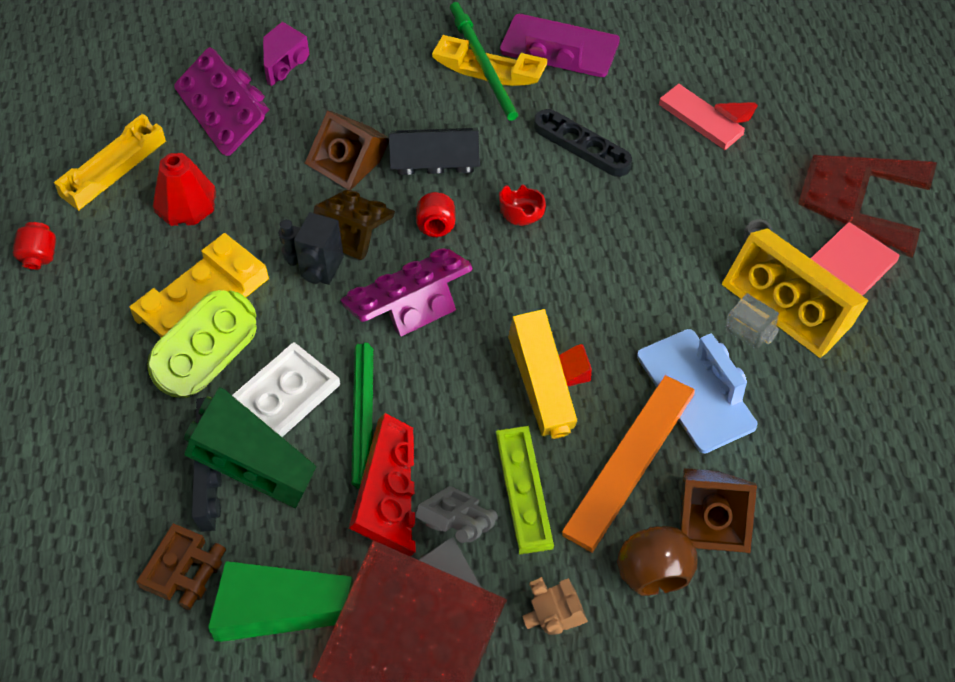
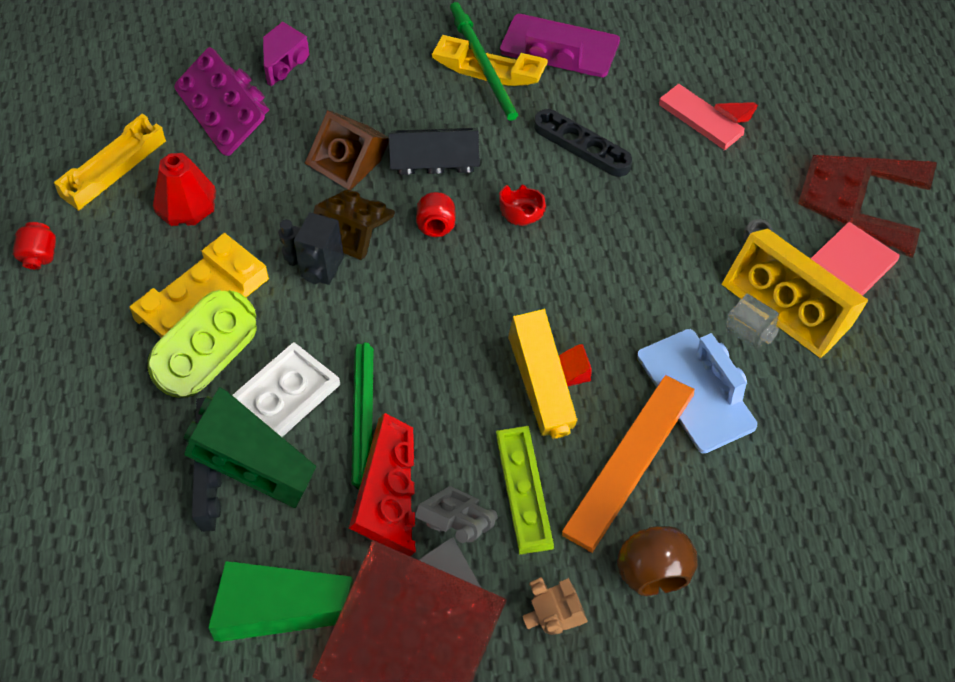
reddish brown plate [136,523,226,610] -> none
magenta bracket [341,248,473,337] -> none
reddish brown slope [680,468,757,553] -> none

